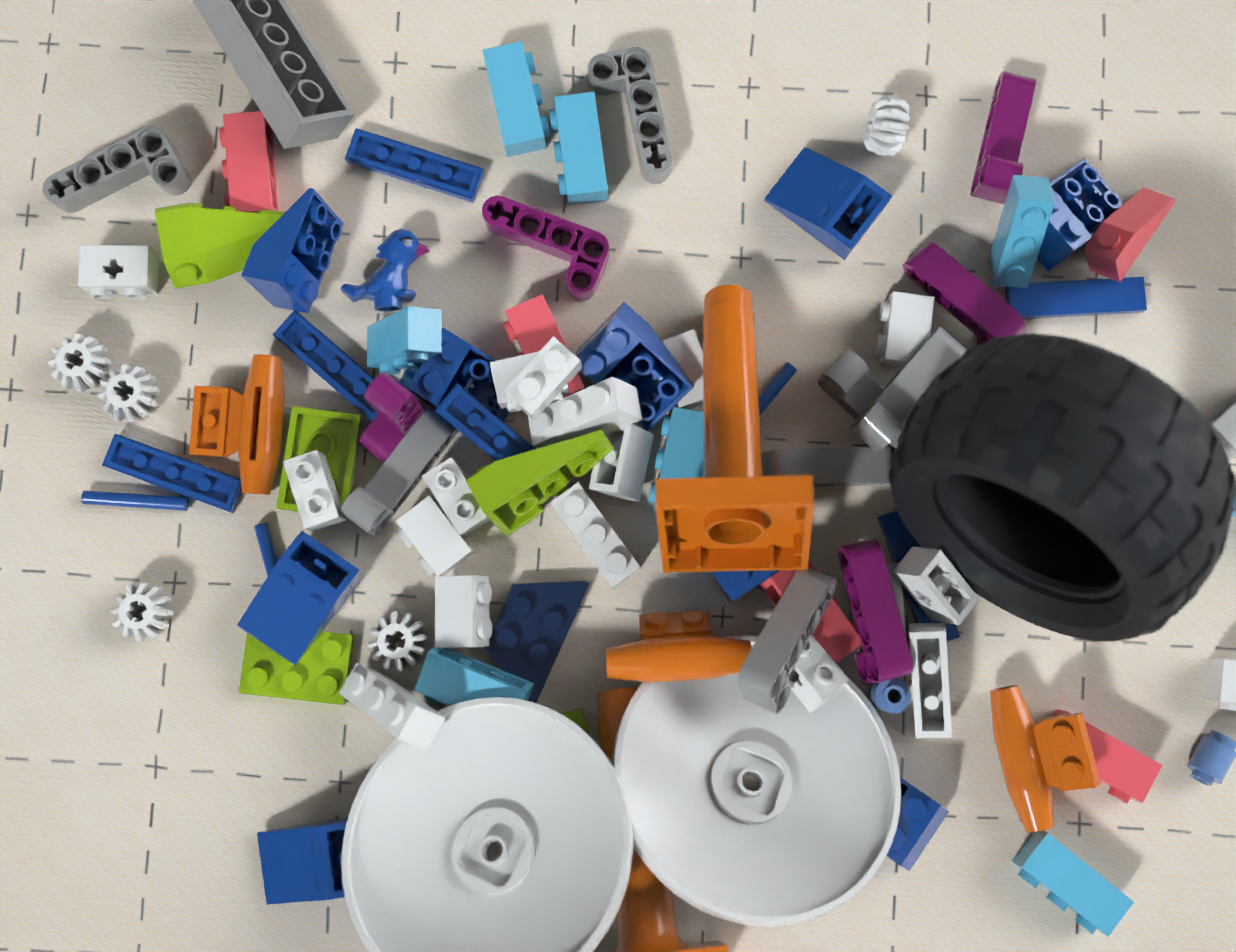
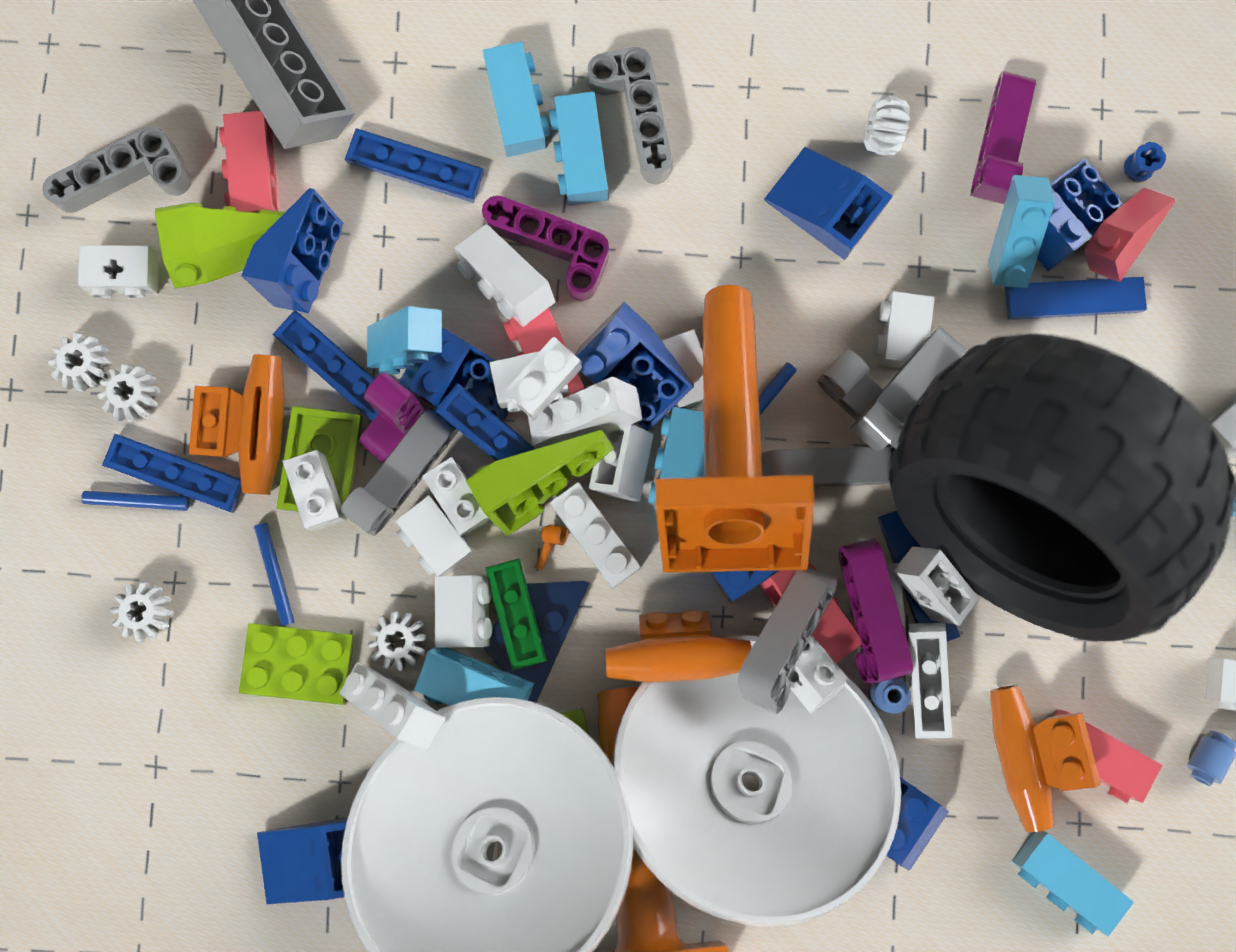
blue slope [237,531,360,666] -> none
blue animal [340,229,430,312] -> none
magenta beam [903,241,1026,345] -> none
none -> white brick [454,223,555,327]
none -> green tile [485,558,547,670]
none -> orange hand [535,525,568,571]
none -> blue bush [1124,142,1166,182]

